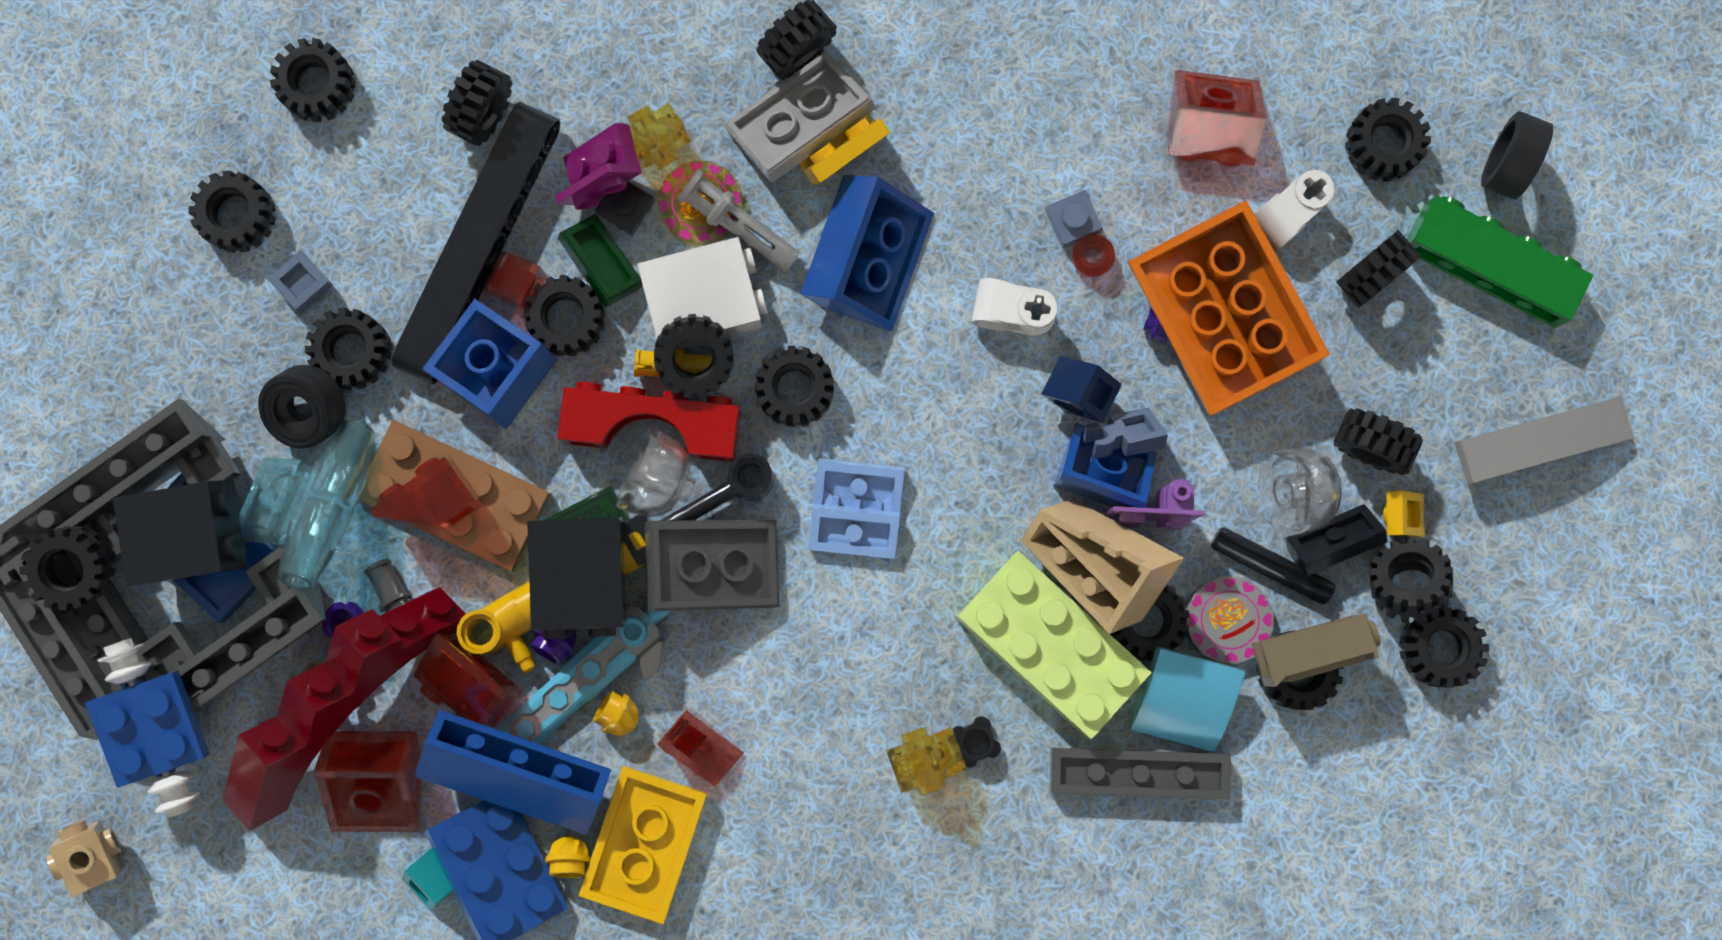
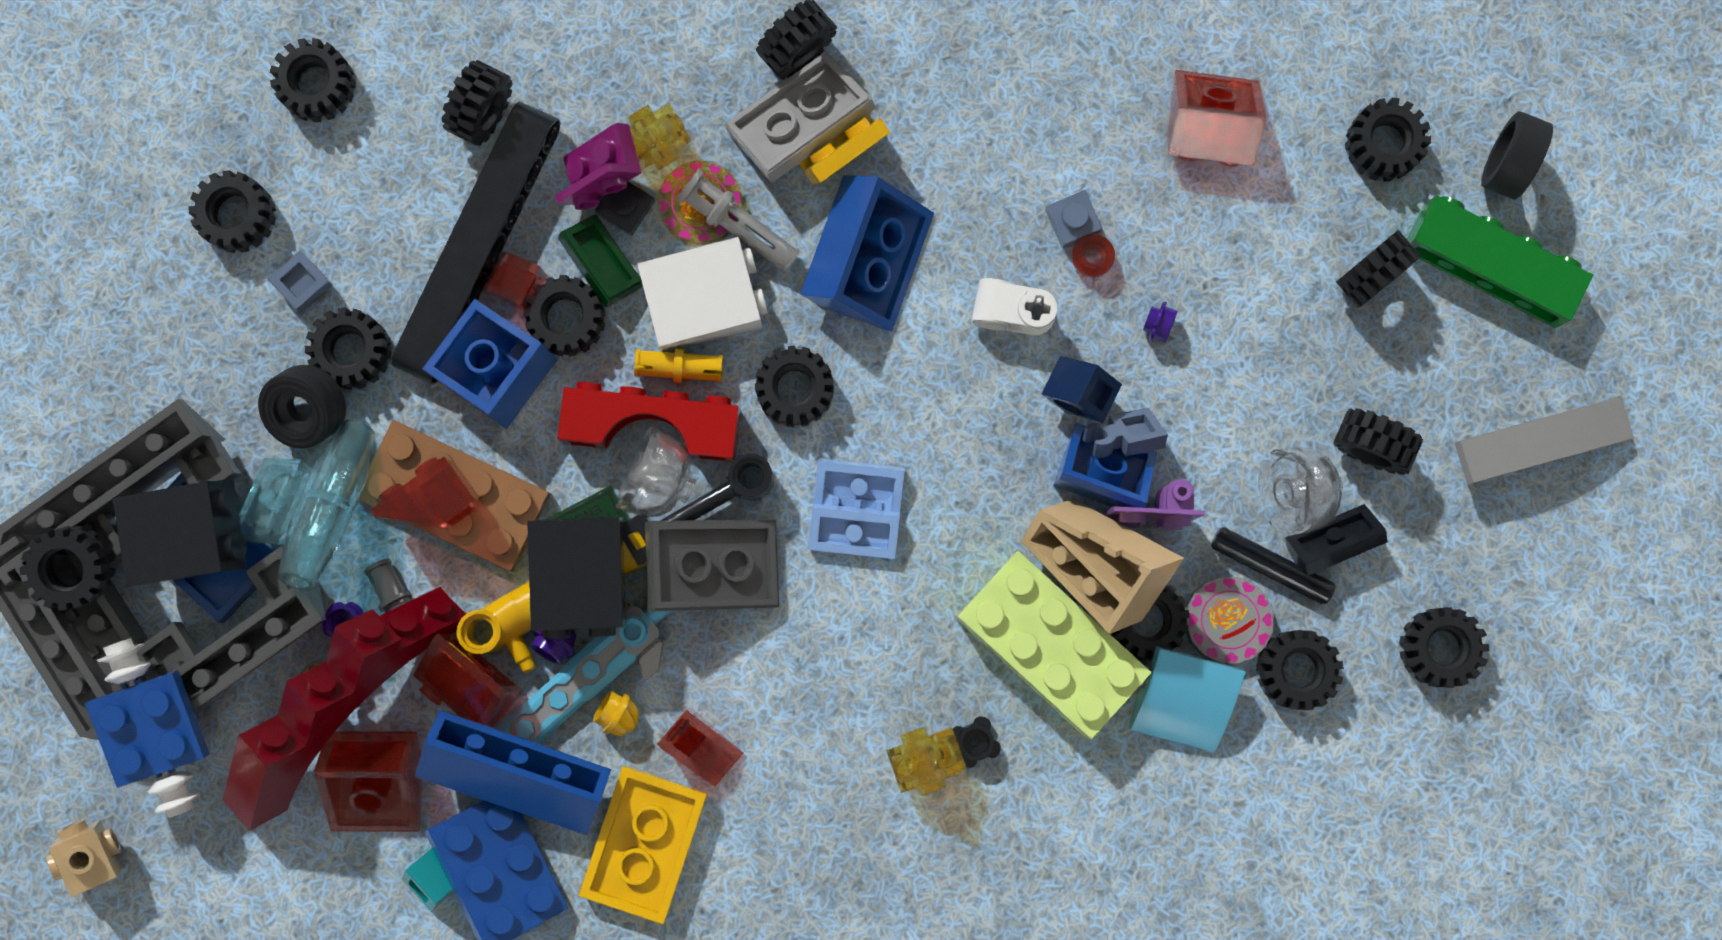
yellow plate [545,834,591,878] -> none
black tyre [654,314,734,398] -> none
dark grey plate [1049,747,1231,800] -> none
orange slope [1128,200,1330,416] -> none
dark tan window [1251,613,1381,687] -> none
white piece [1254,170,1334,251] -> none
black tyre [1370,537,1453,623] -> none
yellow plate [1383,490,1425,538] -> none

